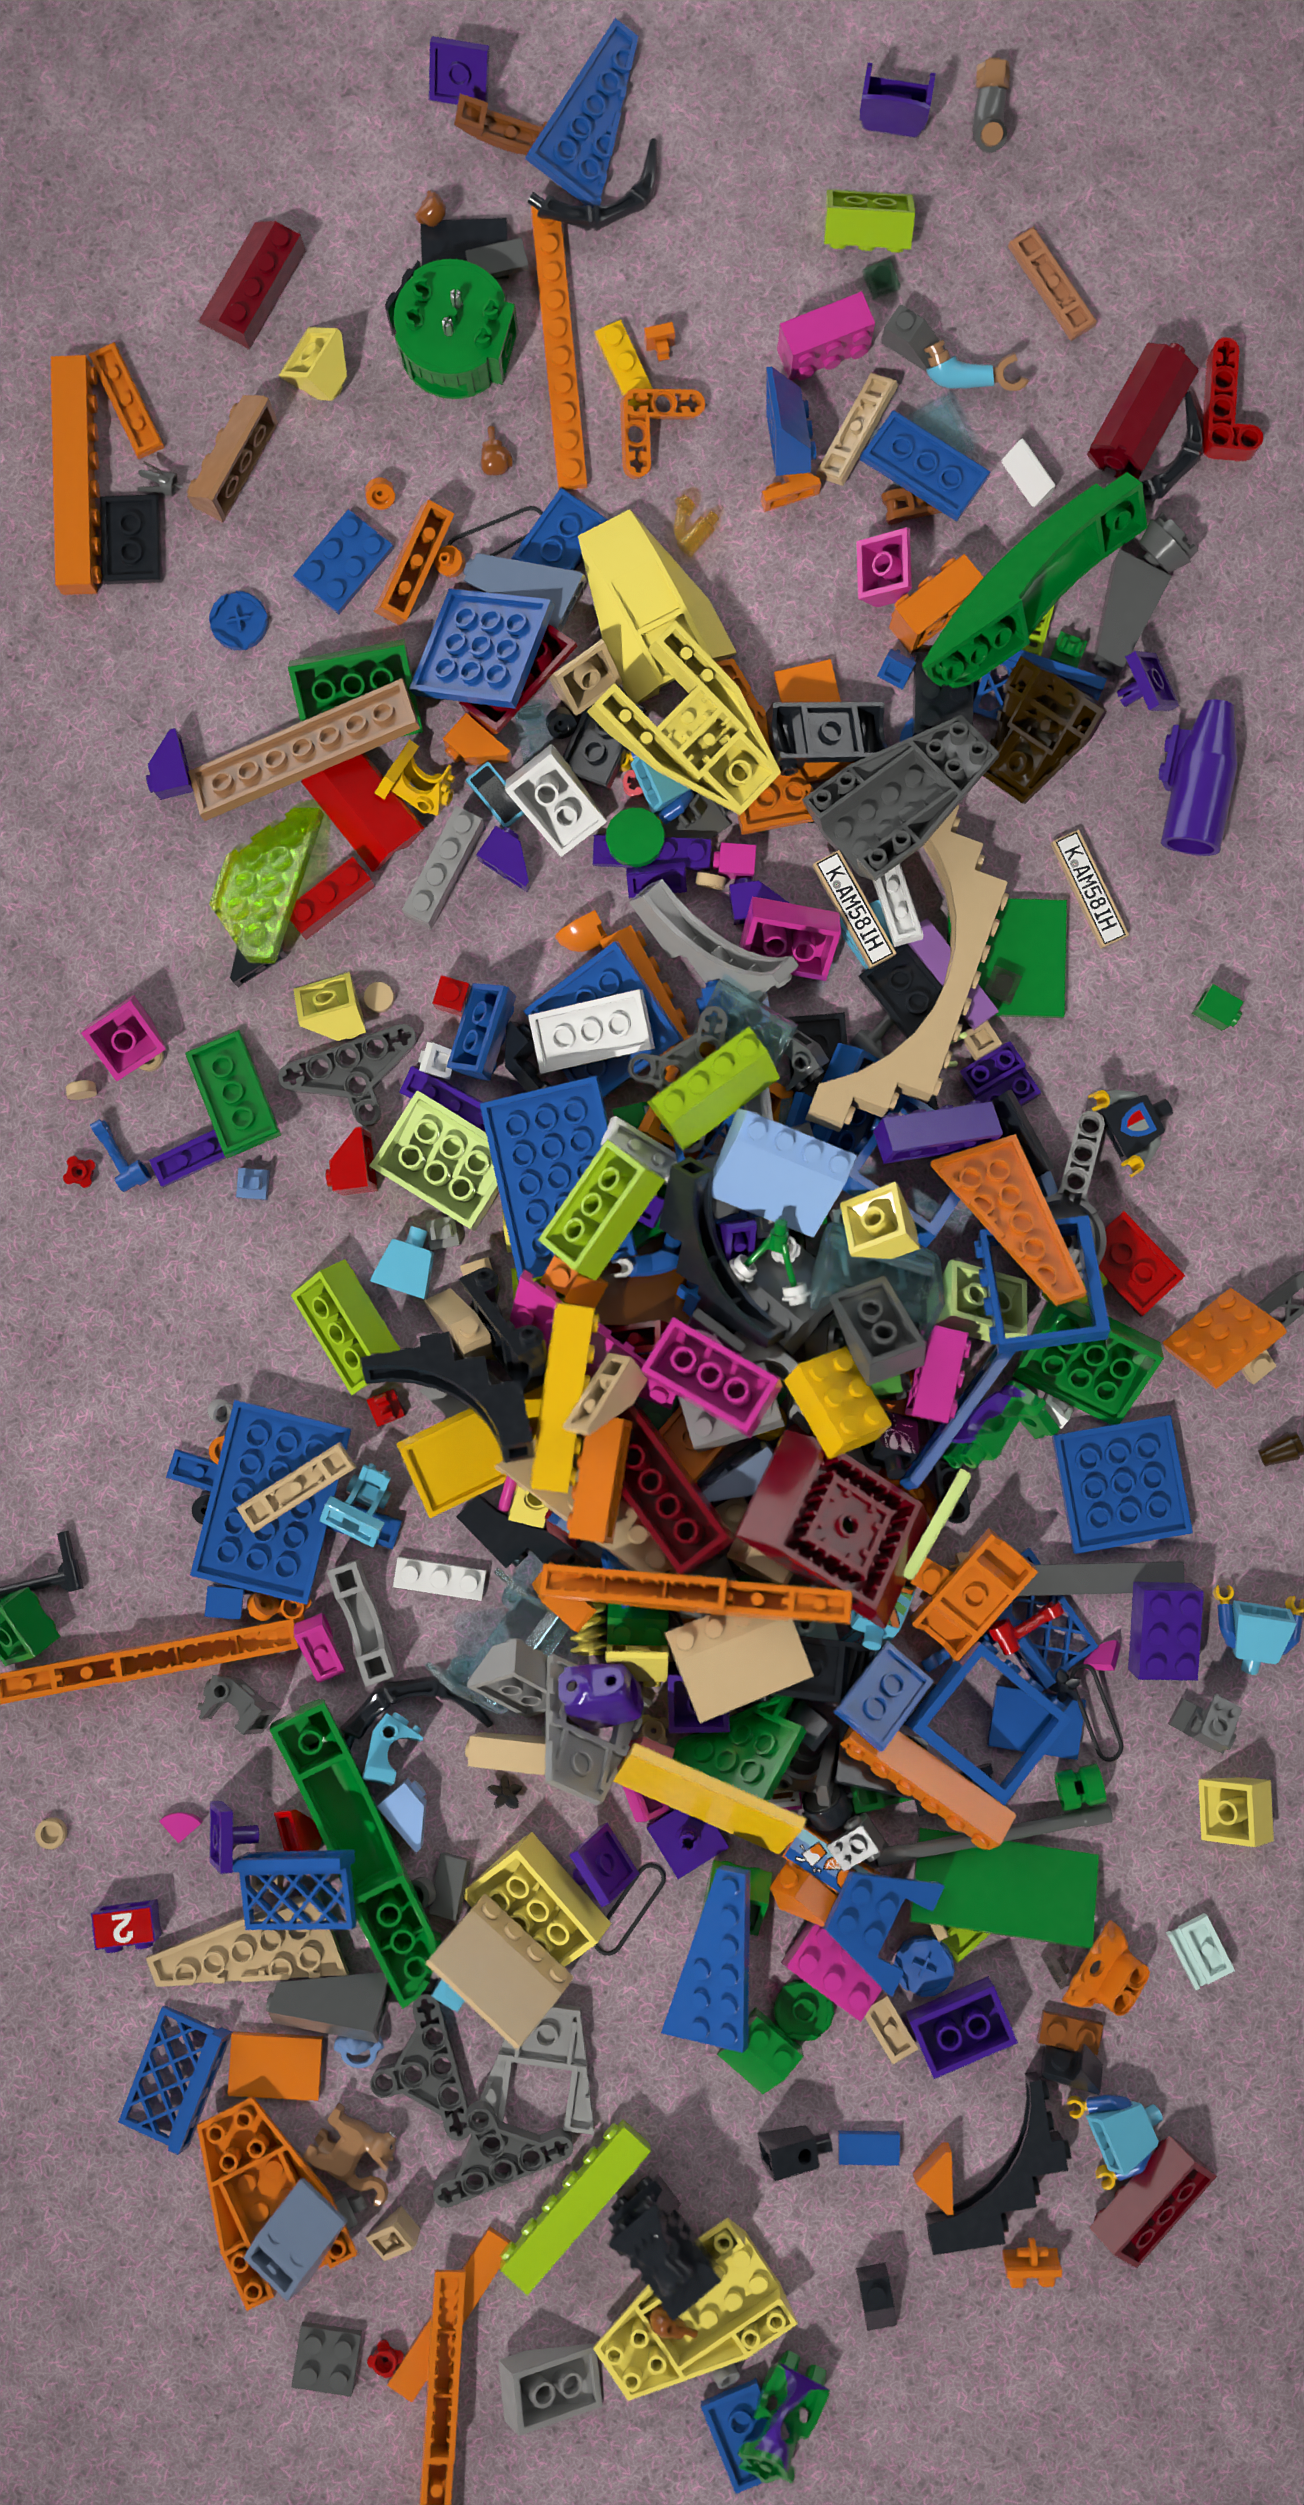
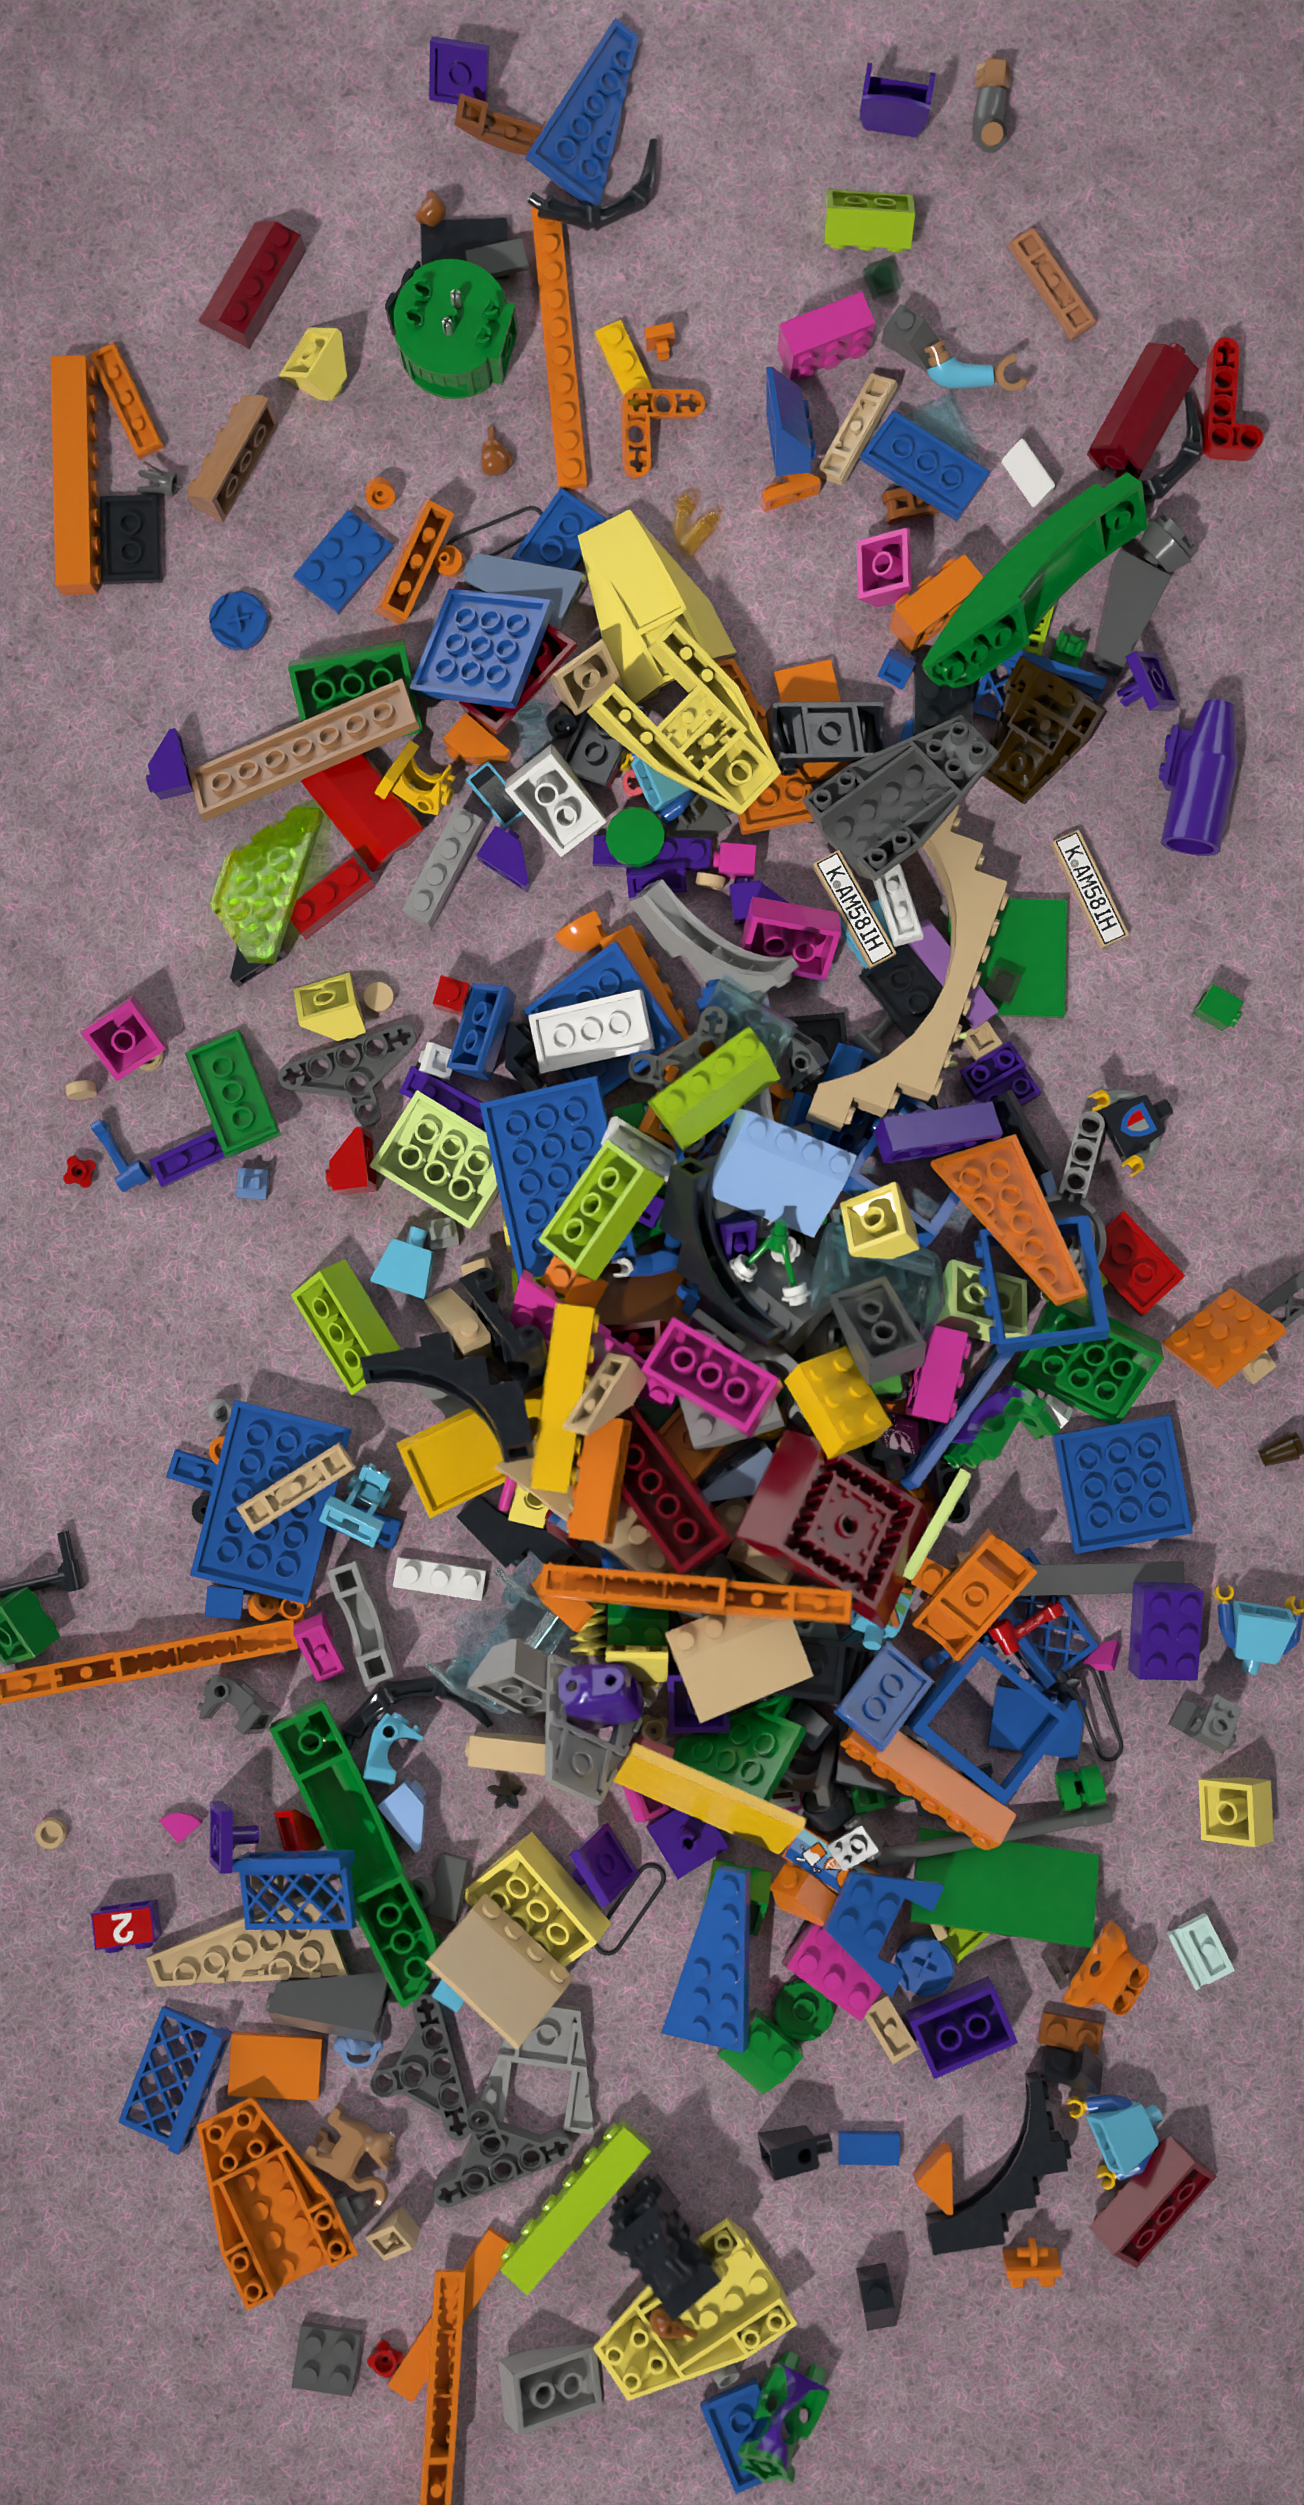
sand blue slope [243,2178,348,2302] -> none
red tile [366,1388,406,1427] -> none

